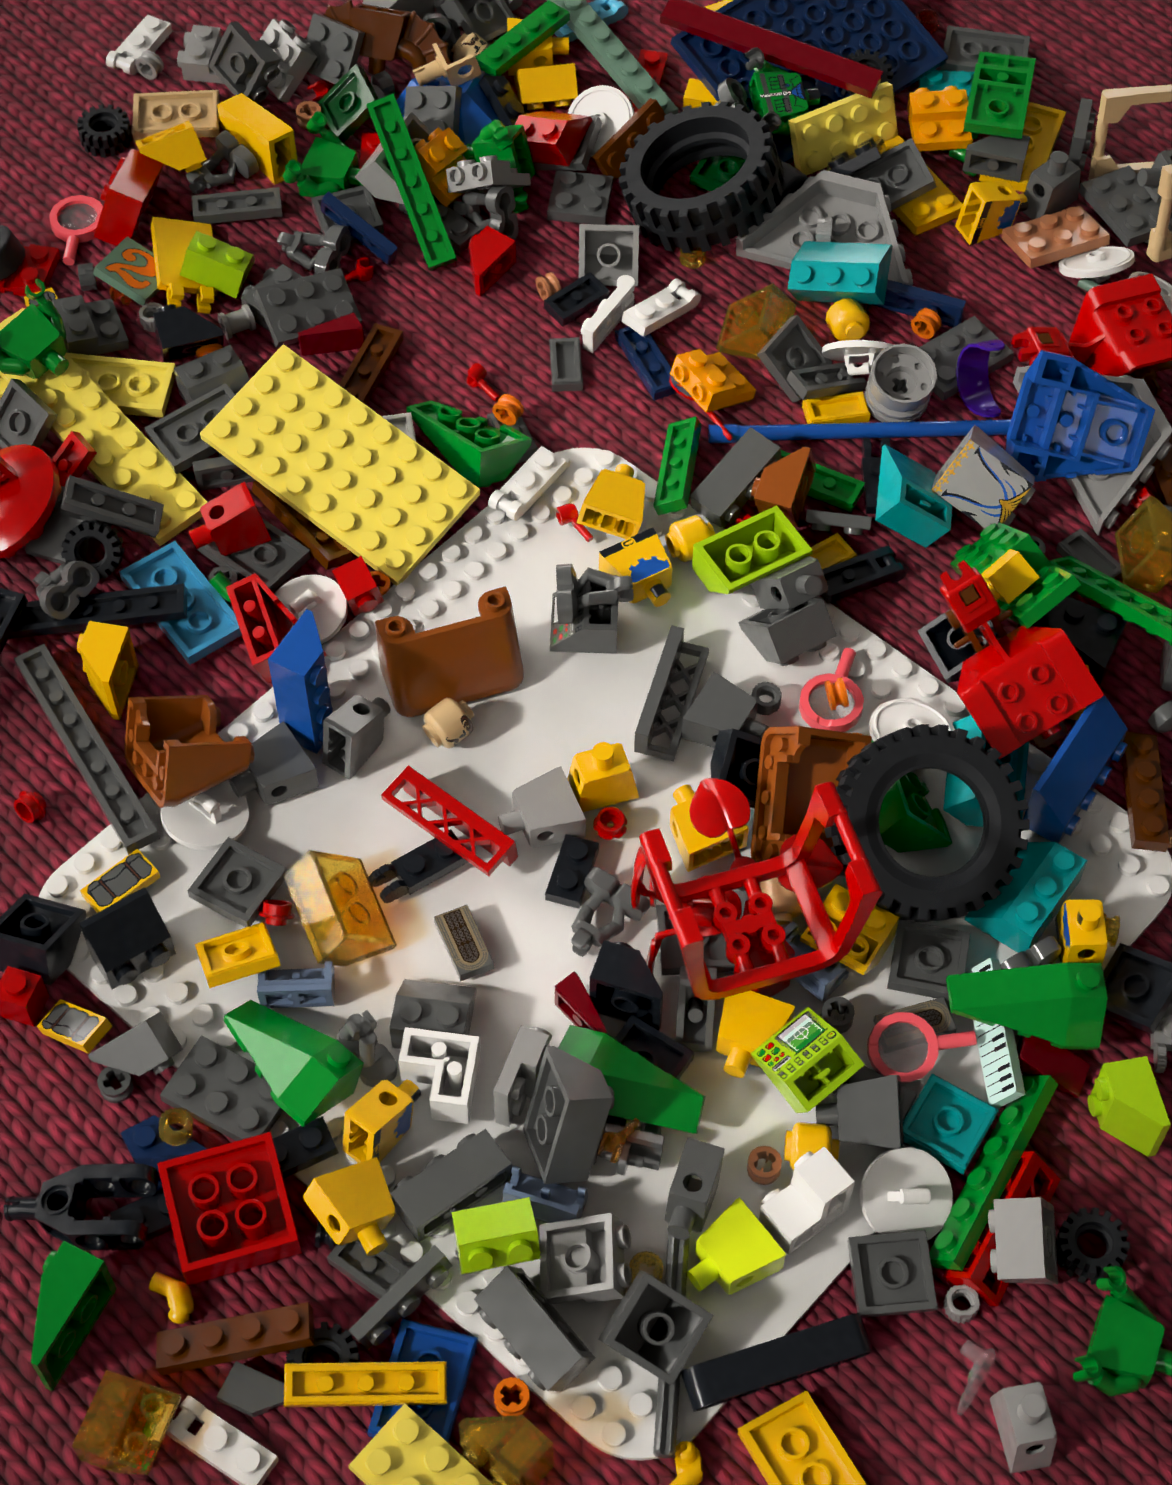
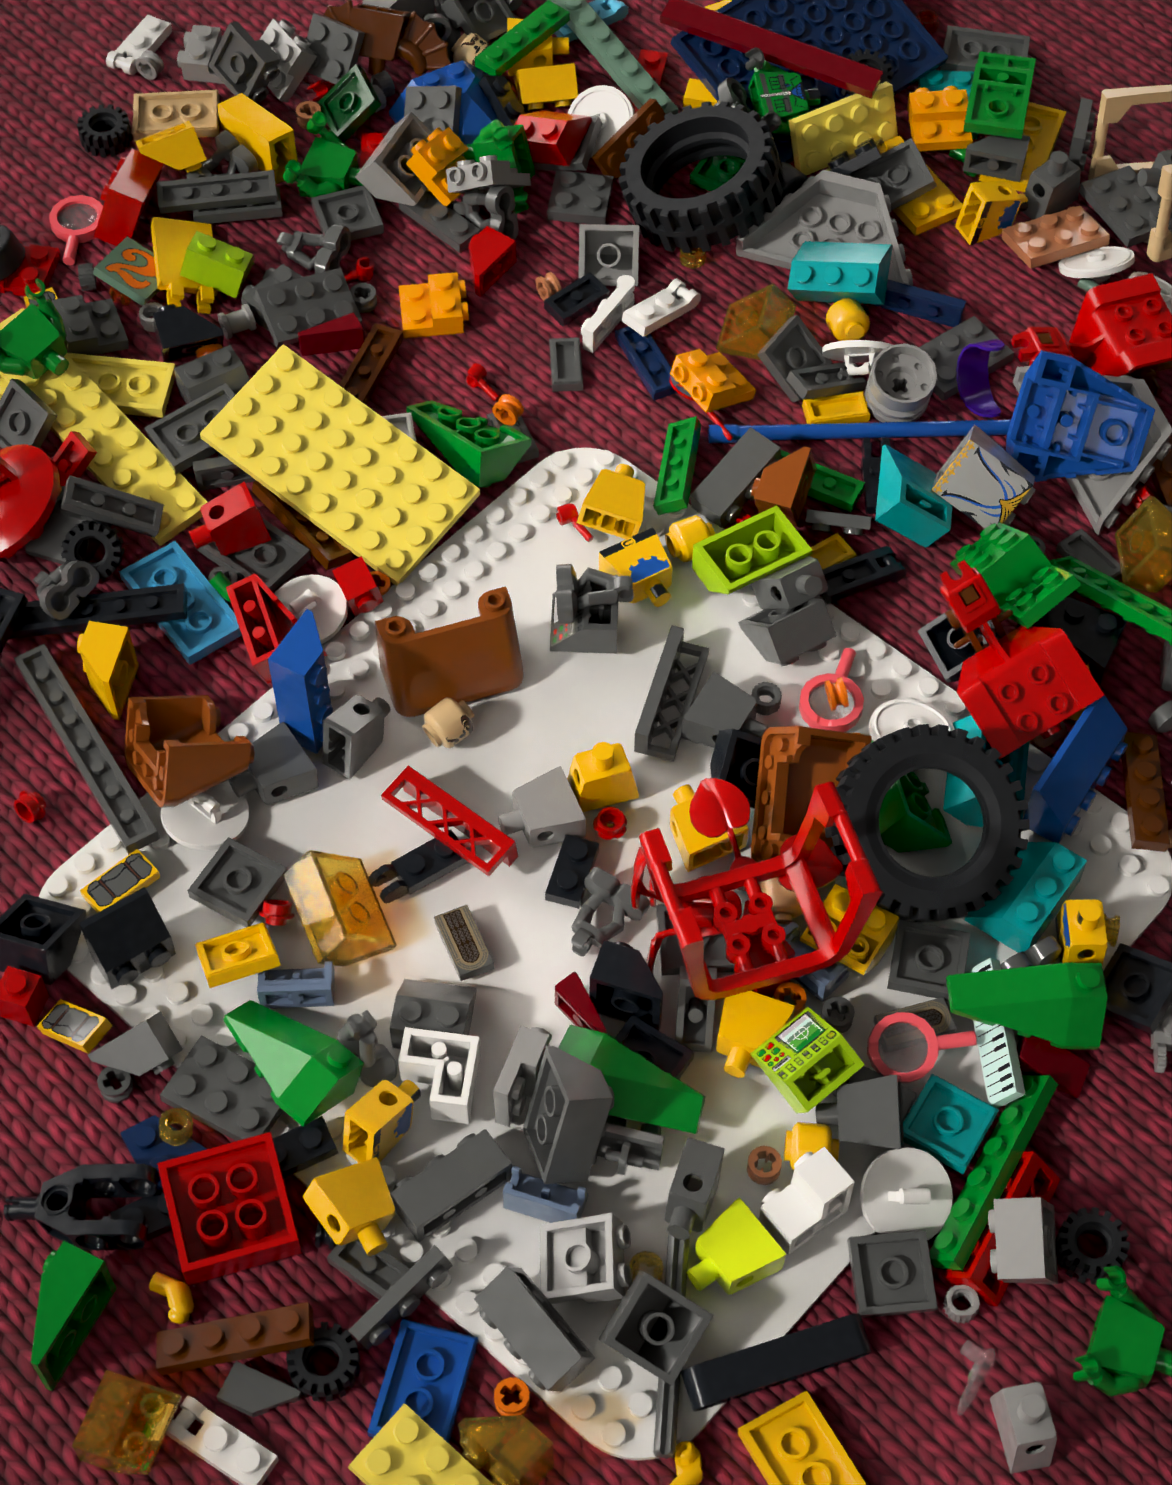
yellow tile [284,1362,447,1407] -> none
dark blue tile [321,191,398,265] -> none
green plate [366,93,457,271] -> none
tan bracket [412,43,481,86] -> none
lime slope [452,1197,541,1275] -> none
white plate [488,446,567,521] -> none
clear orange hand [598,1118,641,1163] -> none
light grey axle [816,217,833,242] -> none
orange bush [911,308,942,339] -> none
yellow brick [981,549,1040,604] -> none
lime slope [1088,1056,1171,1157] -> none
none -> dark grey fence [156,170,278,214]
none -> dark grey bush [350,283,377,313]
none -> light orange plate [399,272,469,338]
none -> orange bush [774,982,807,1018]

